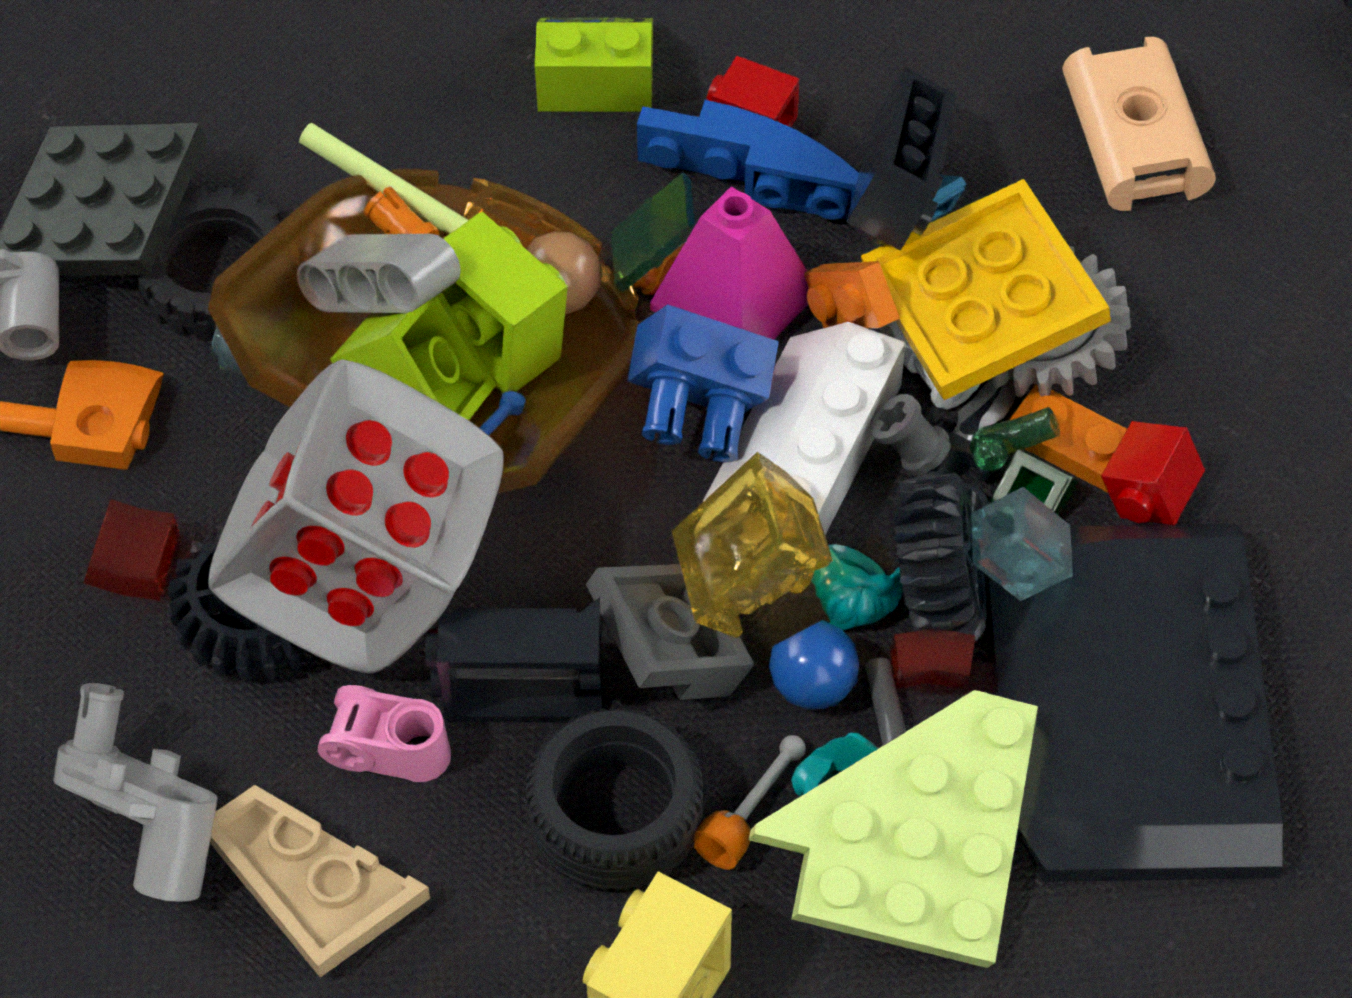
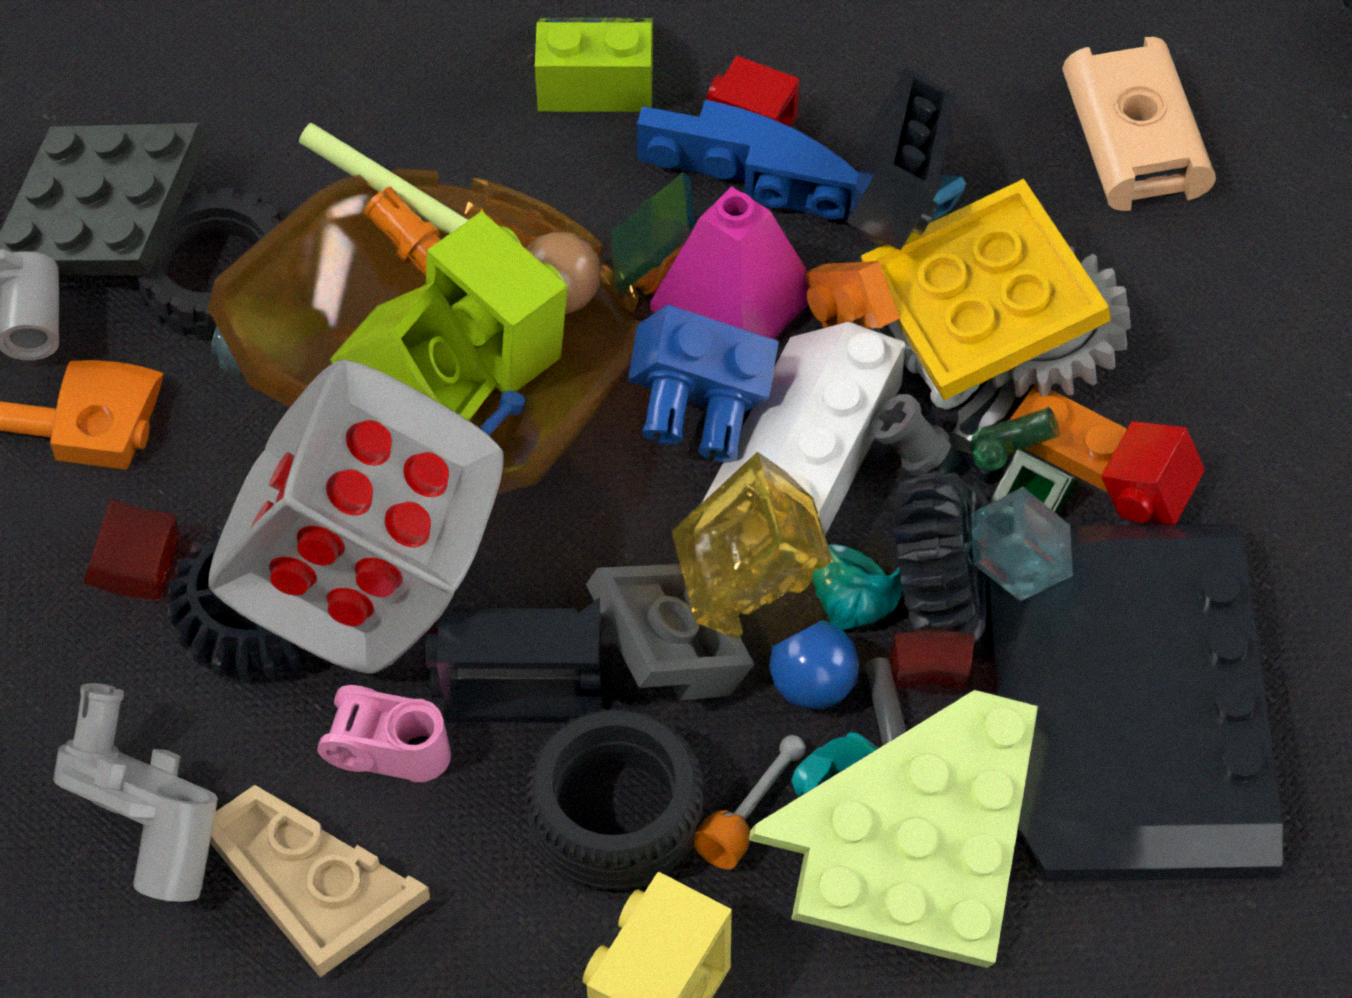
light grey beam [297,234,461,313] -> none

